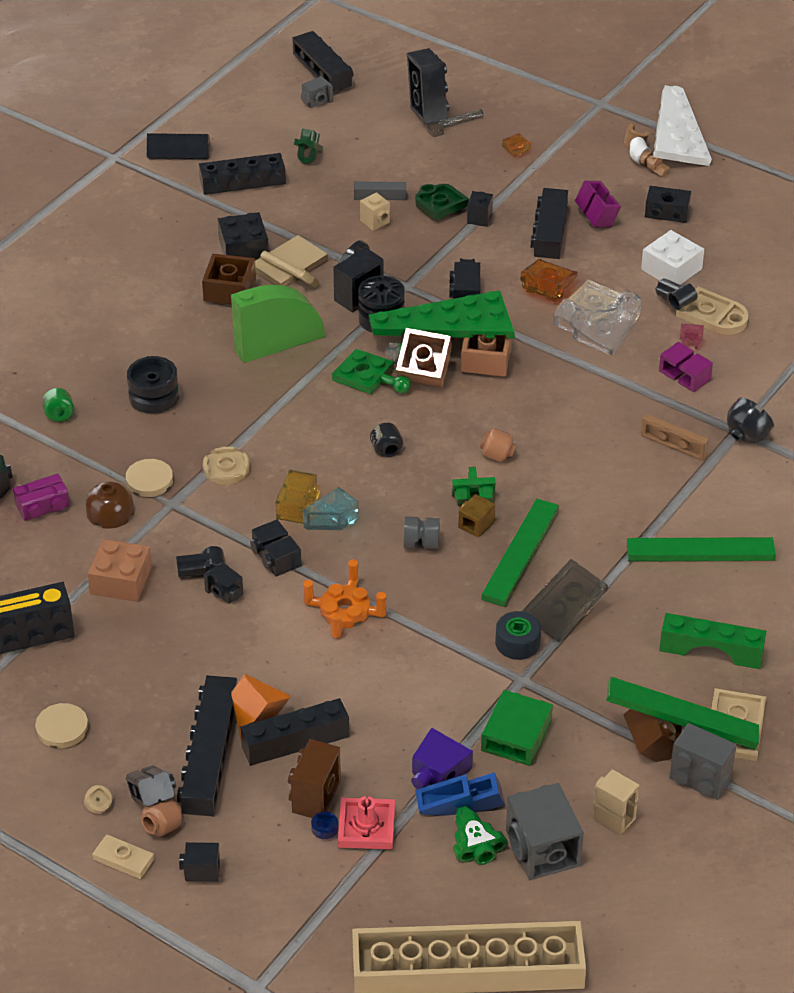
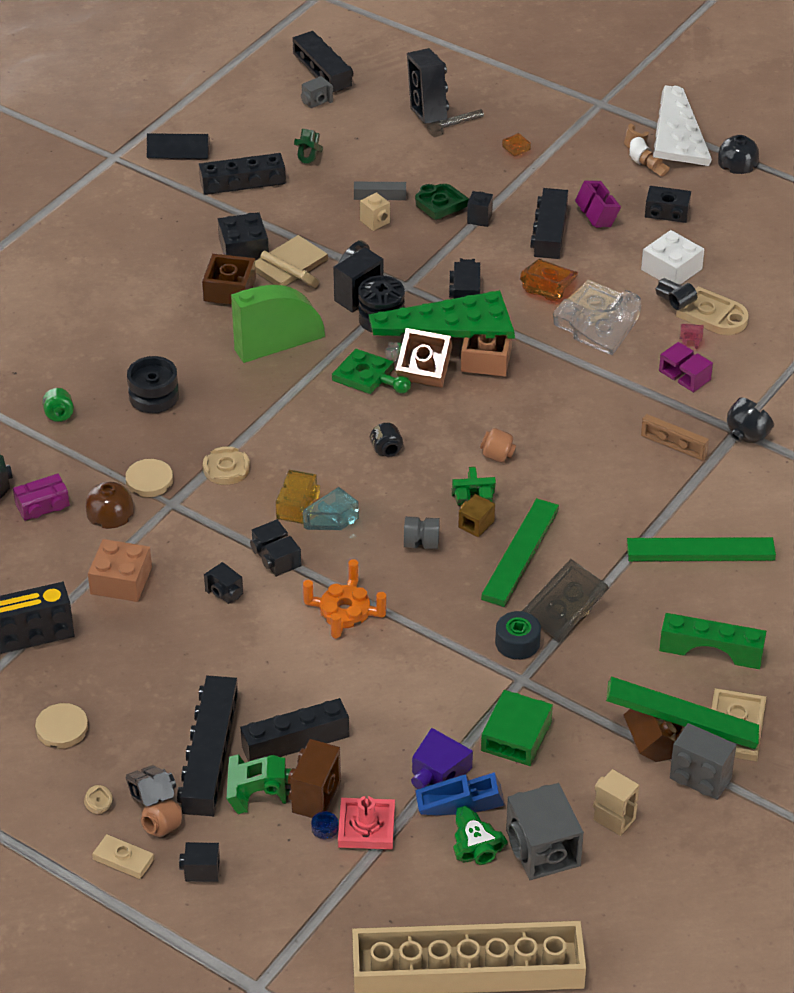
black piece [176,546,226,577] -> none
orange slope [231,674,290,739] -> none
none -> green tile [226,754,291,814]
none -> black cylinder [718,135,759,174]

